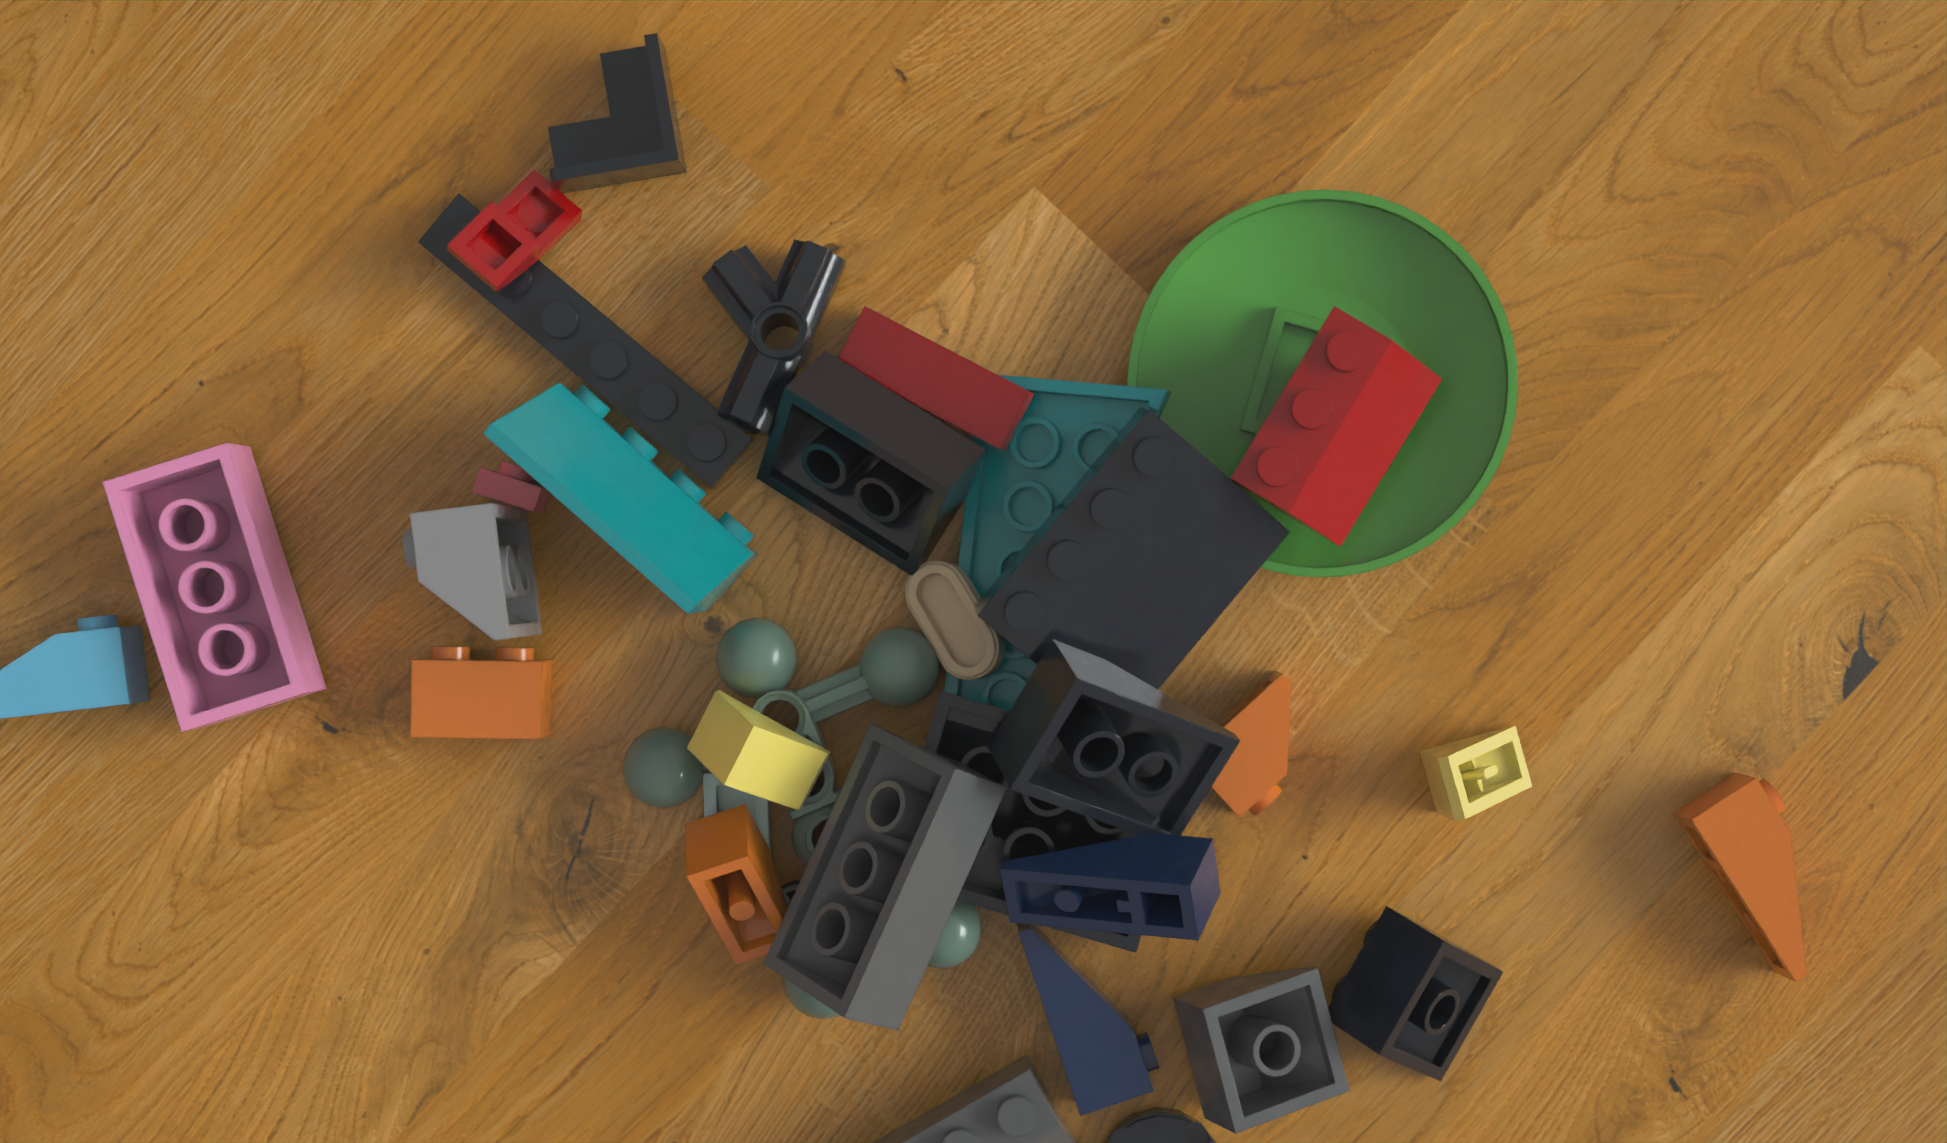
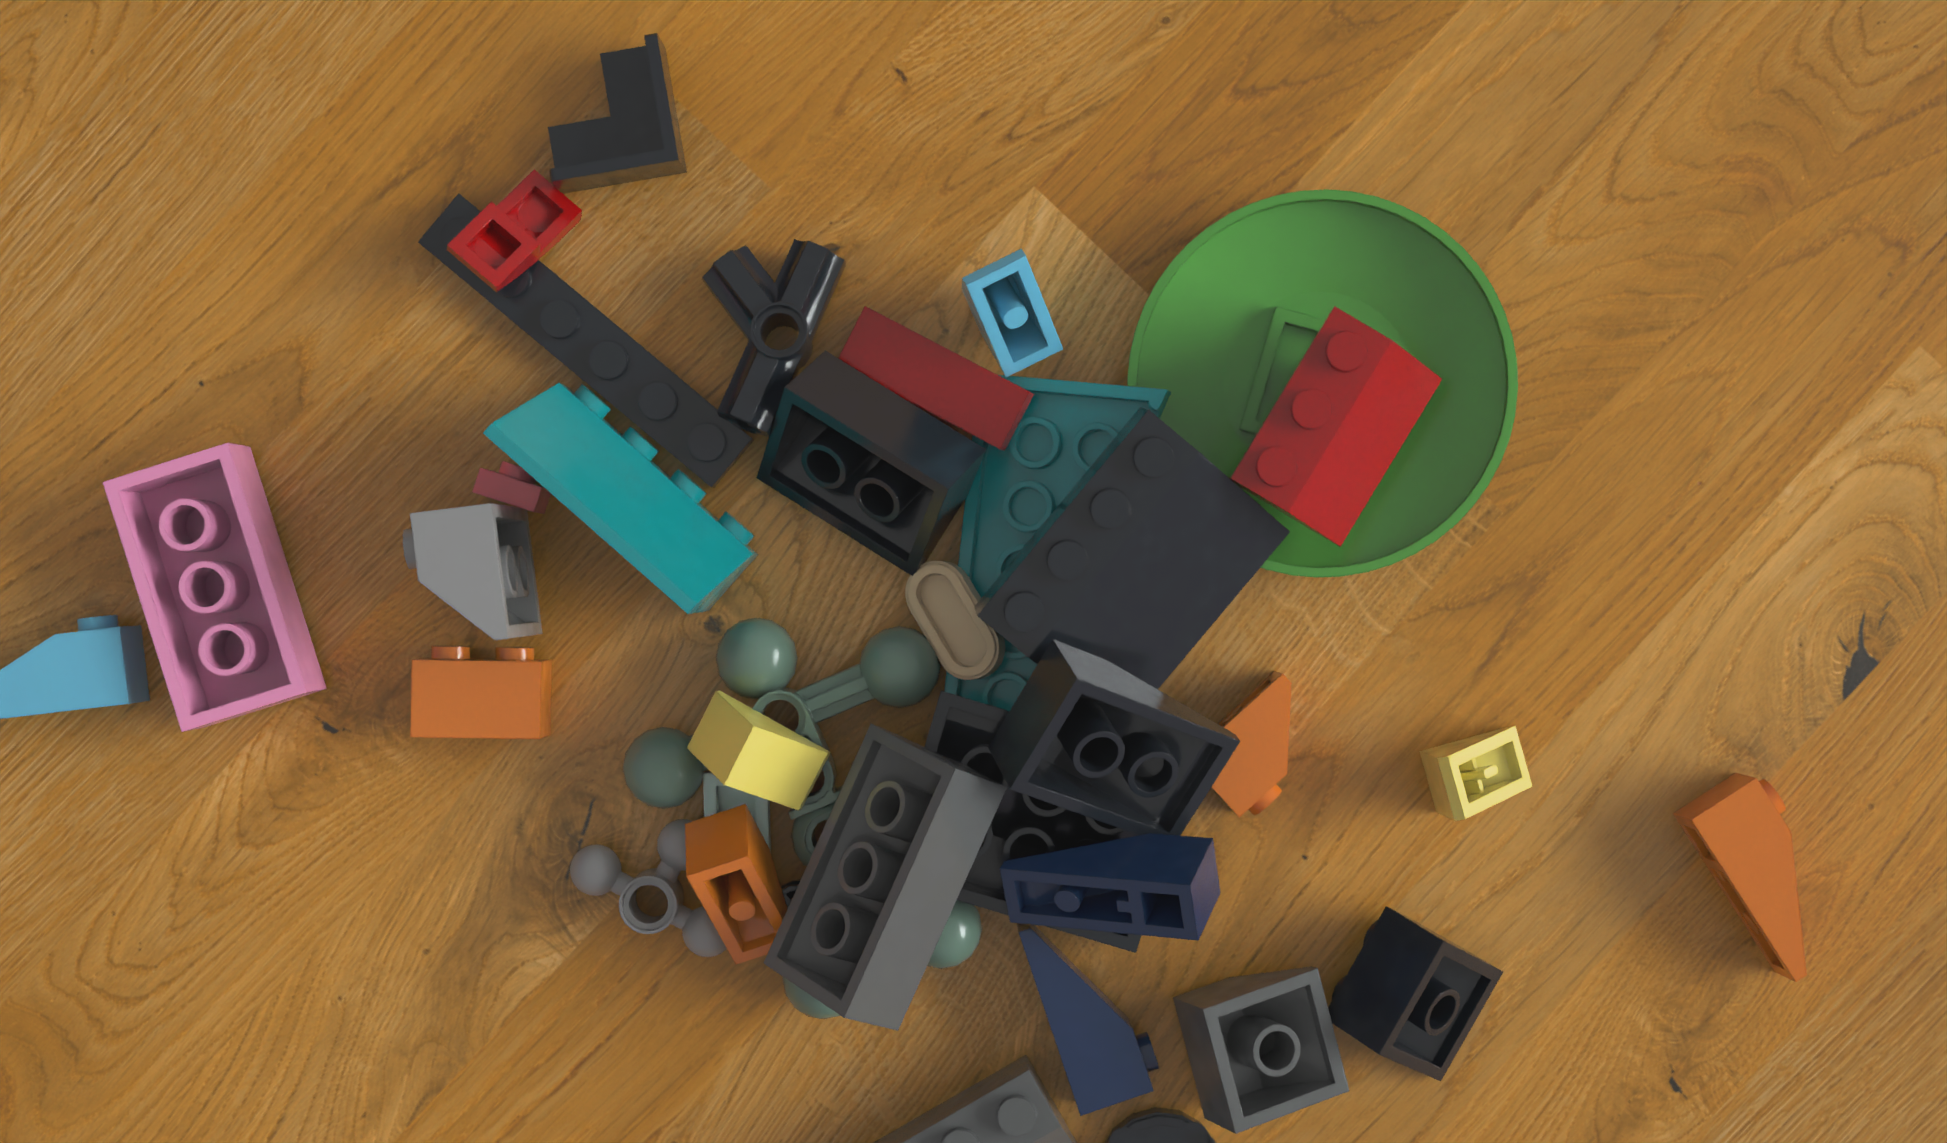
none -> light grey piece [570,819,727,957]
none -> medium azure slope [961,248,1063,377]

